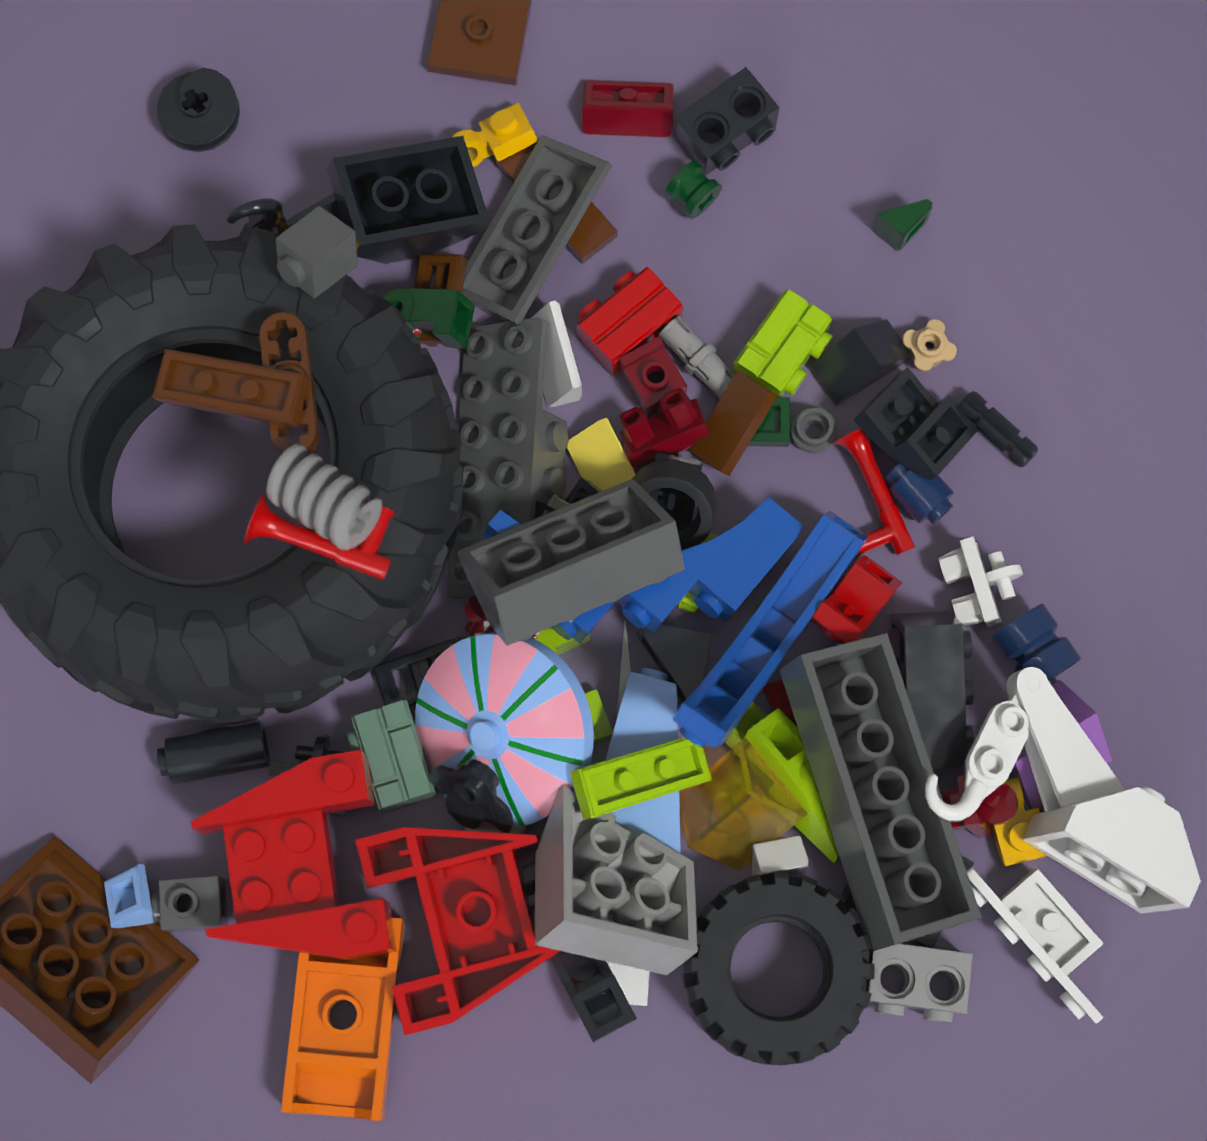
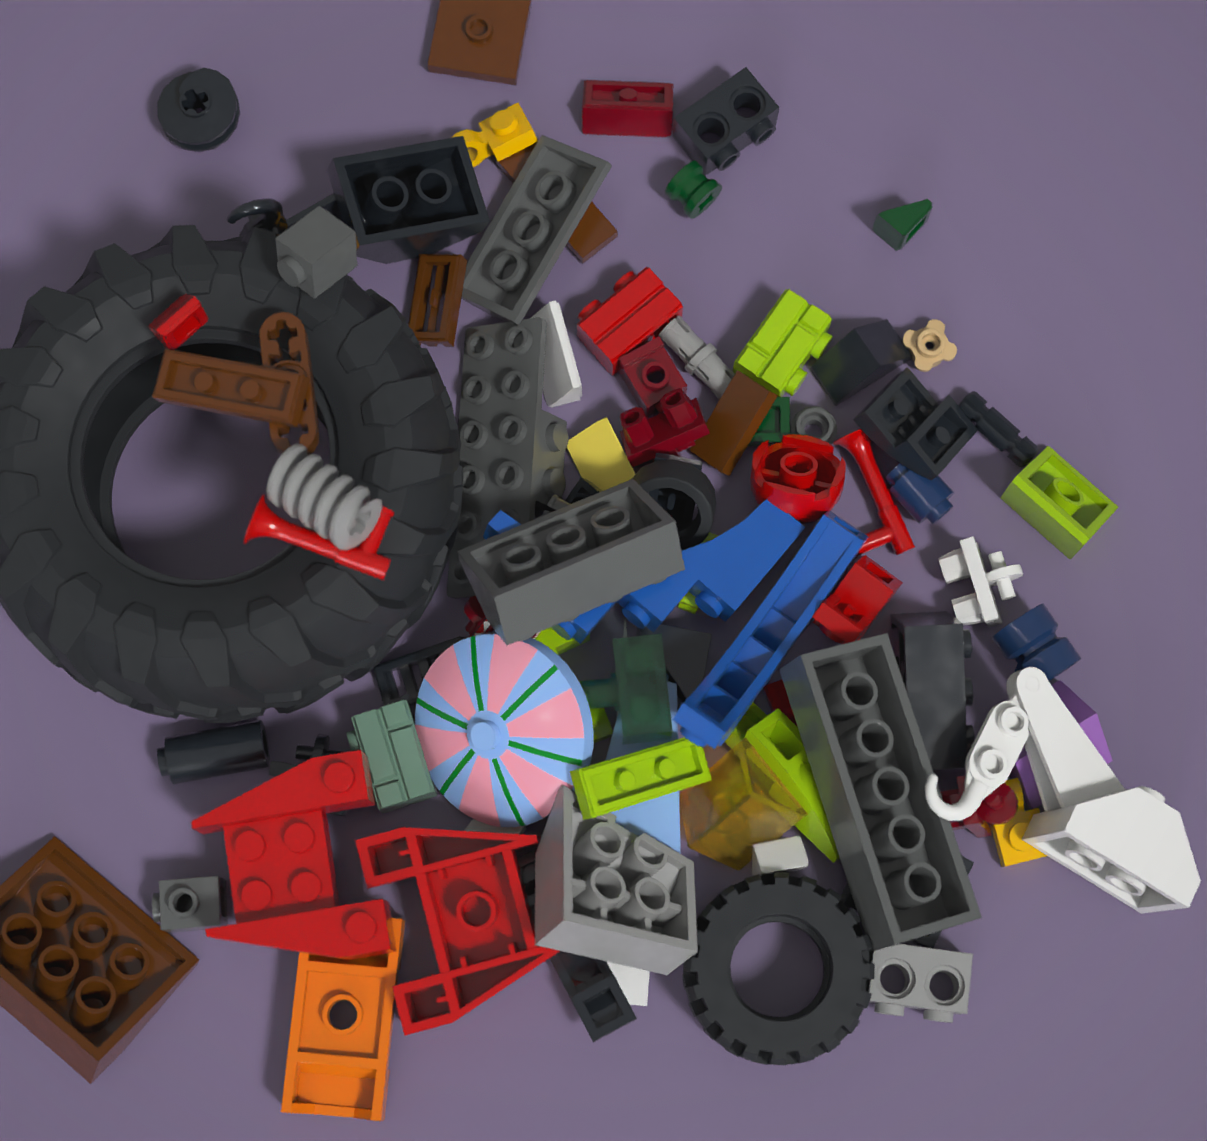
light blue slope [104,864,154,928] -> none
dark green leg [383,288,475,349] -> none
black plate [430,759,513,833] -> none
white bracket [965,863,1104,1024] -> none
none -> red slope [148,294,208,351]
none -> clear green brick [579,634,673,745]
none -> red cylinder [750,434,846,524]
none -> lime slope [1000,446,1119,560]

